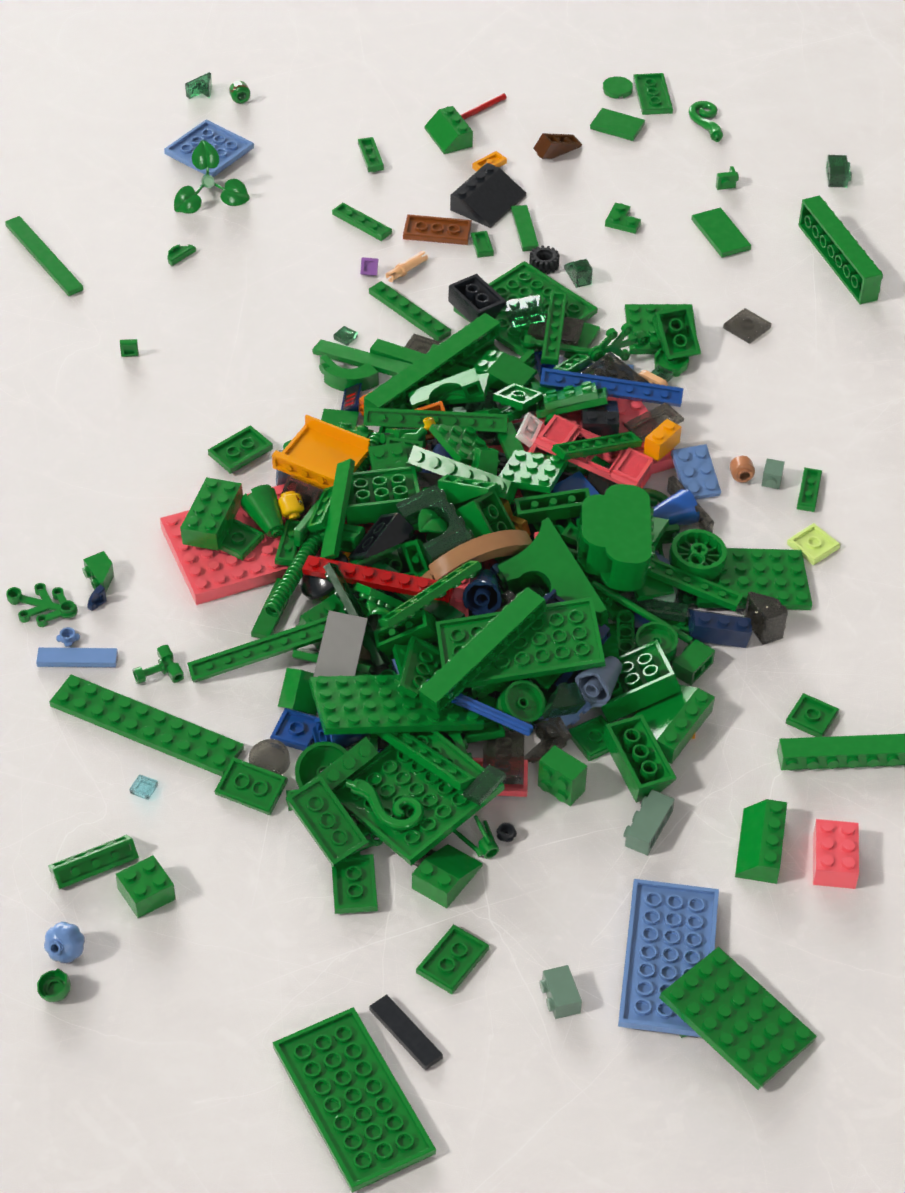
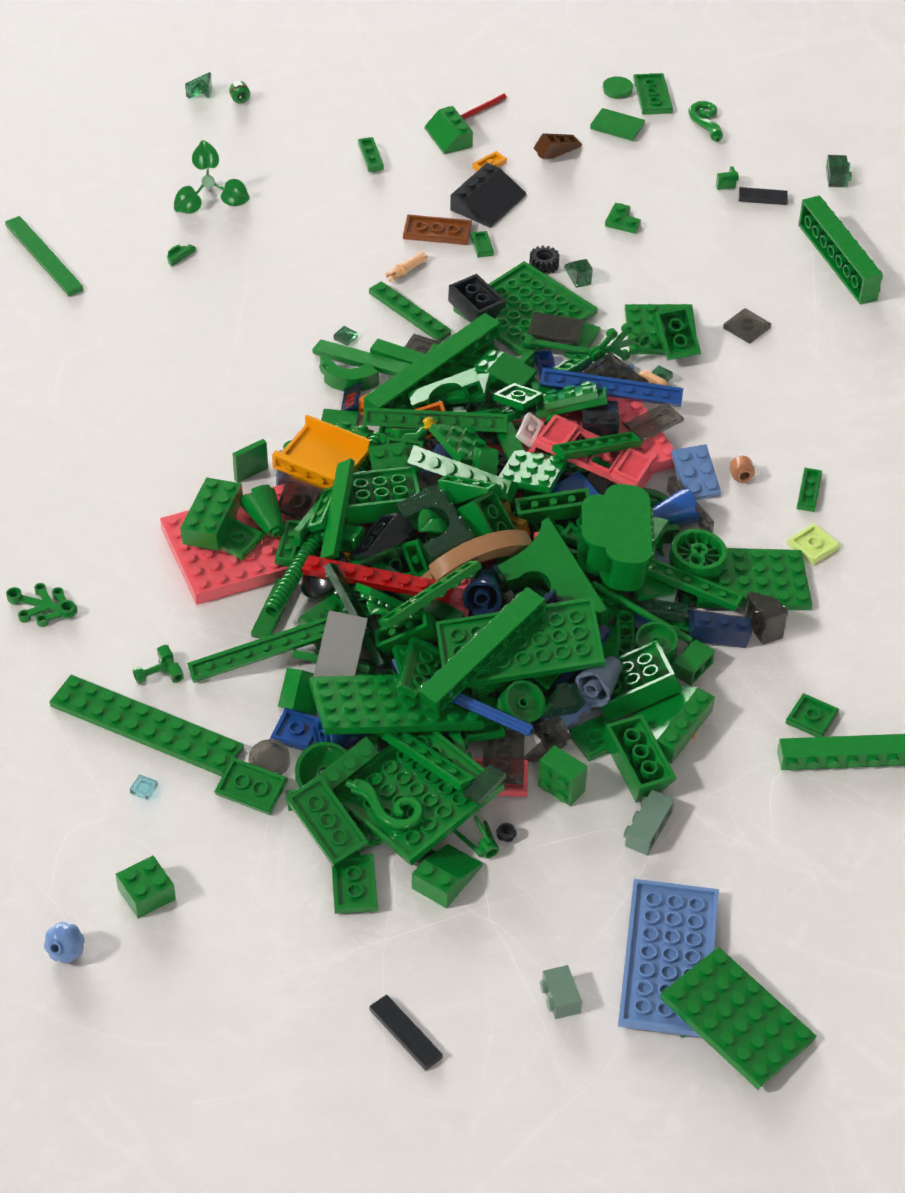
medium blue tile [36,647,118,667] -> none
green hair [37,969,71,1002] -> none
green fence [48,834,139,889] -> none
medium blue plate [56,627,80,647] -> none
green slope [82,551,114,593] -> none
dark blue tile [87,585,107,611] -> none
green tile [120,339,139,357] -> none
medium blue plate [164,119,254,177] -> none
green plate [208,425,273,474] -> none
green plate [272,1007,436,1193] -> none
yellow head [278,491,304,520] -> none
green tile [332,202,392,241] -> none
medium lavender plate [360,257,379,276] -> none
green tile [416,924,489,994] -> none
clear green brick [506,295,546,327] -> none
green tile [511,205,539,251] -> none
green tile [541,291,568,365] -> none
light orange brick [644,419,682,461] -> none
green plate [654,348,689,377] -> none
green tile [691,207,751,258] -> none
green slope [735,799,787,884] -> none
sand green brick [761,458,785,489] -> none
coral brick [813,819,859,889] -> none
none -> green tile [232,439,268,483]
none -> black tile [739,187,788,205]

